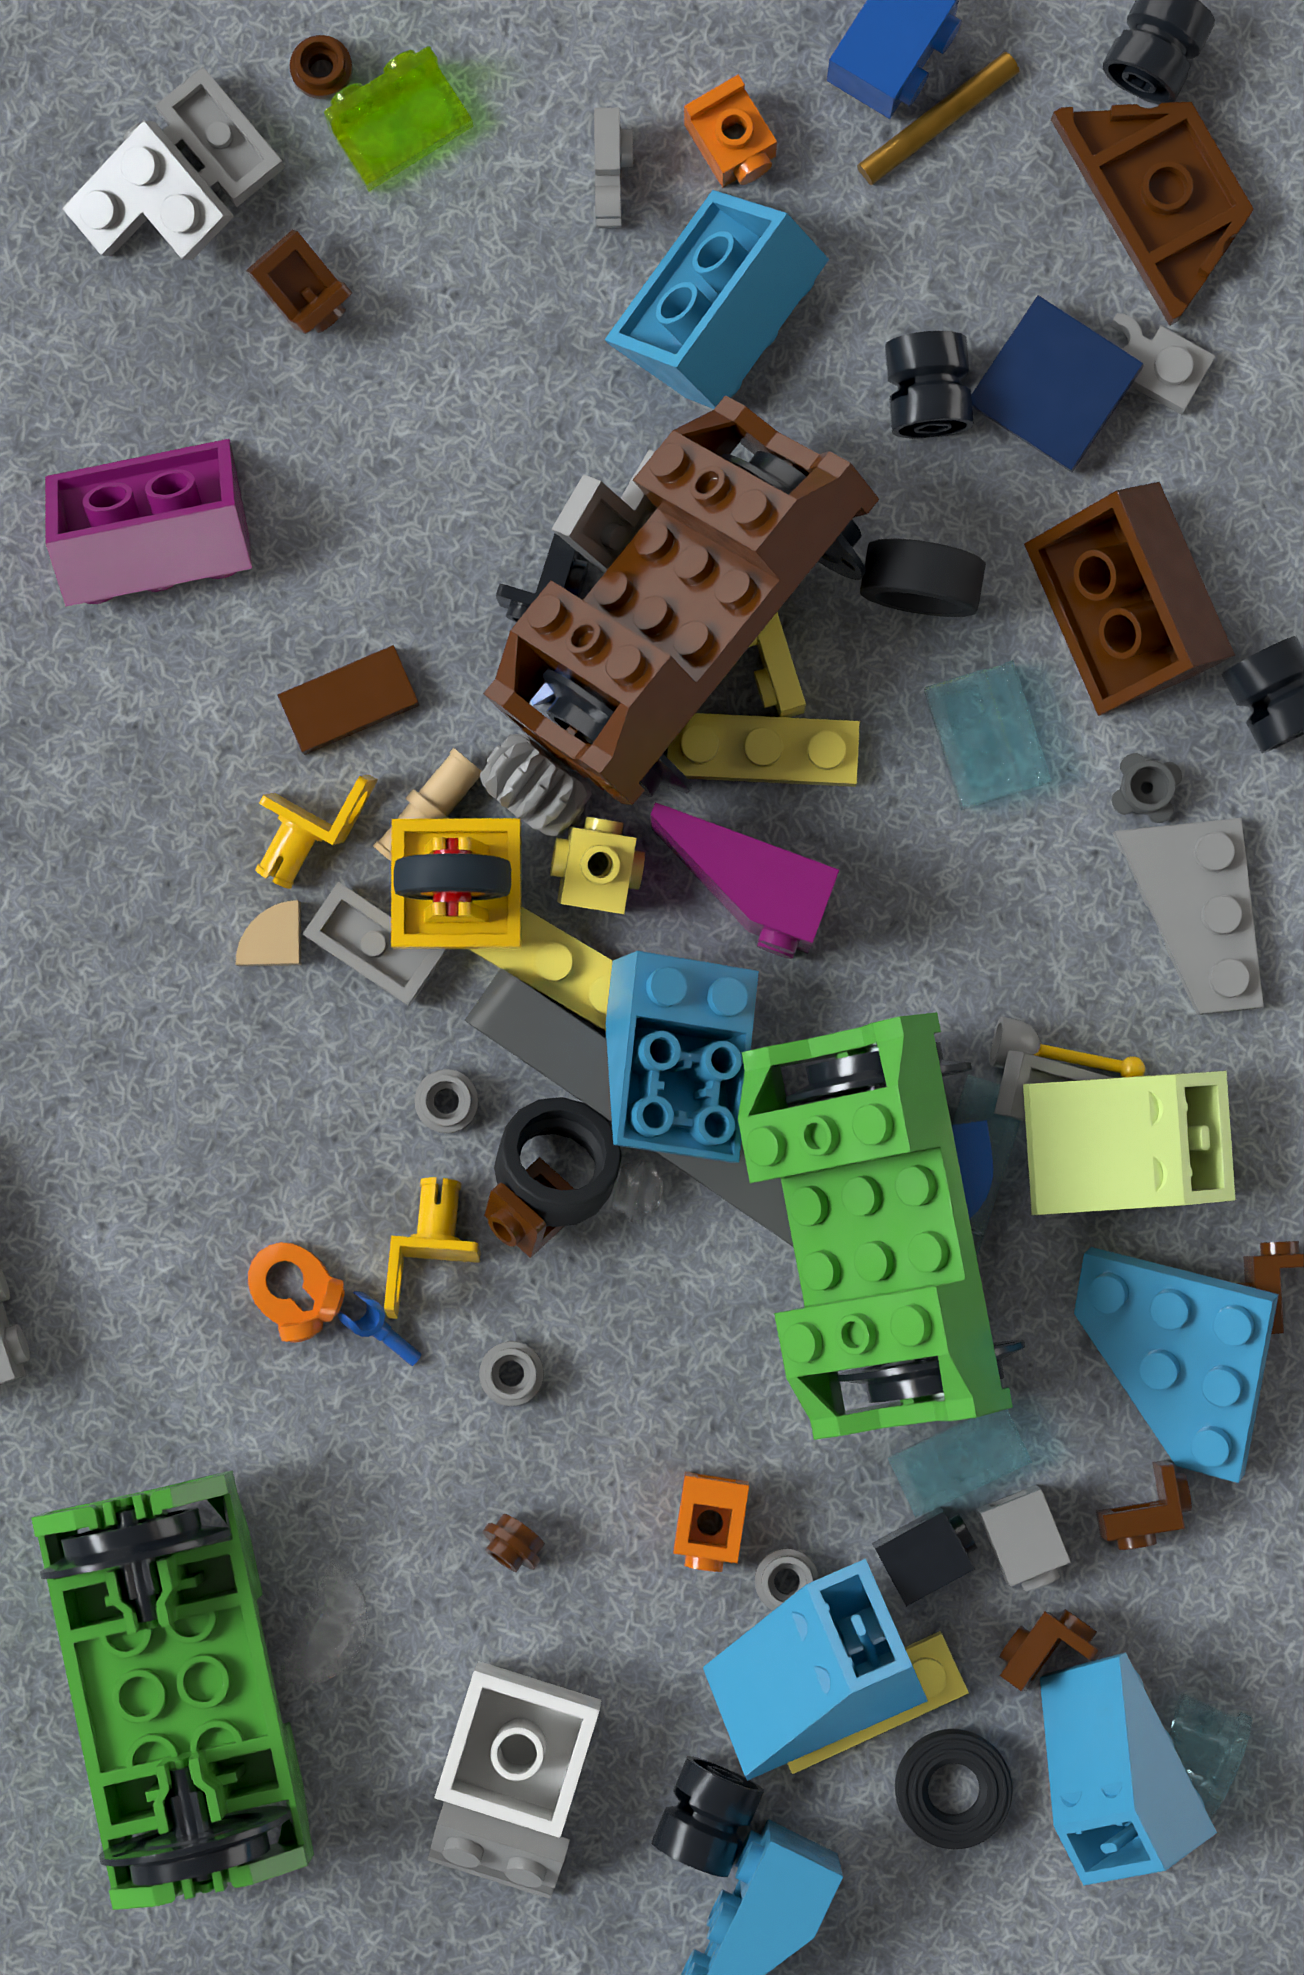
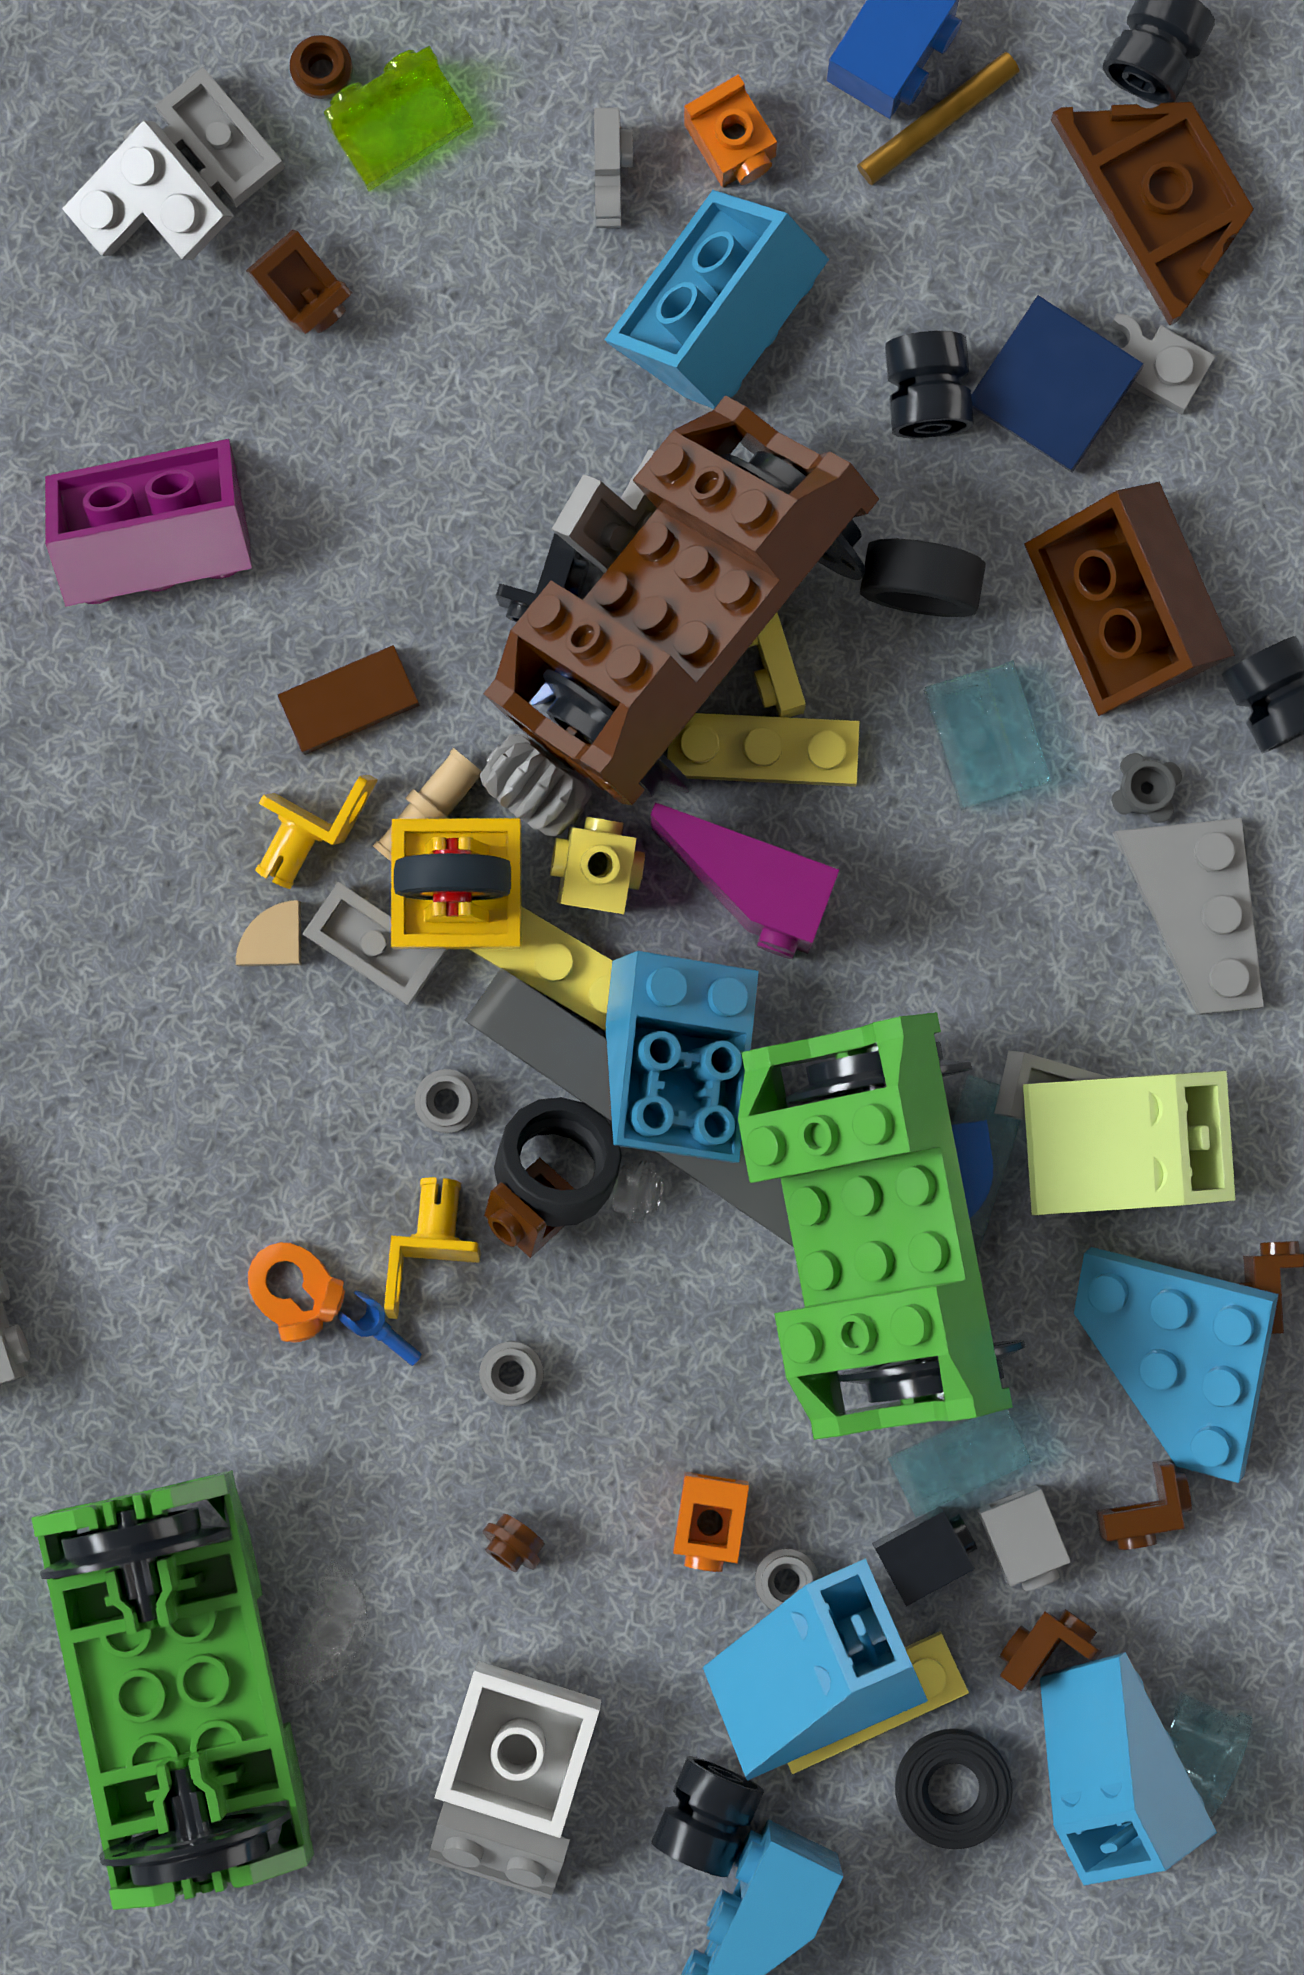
hinge [990,1016,1145,1077] -> none

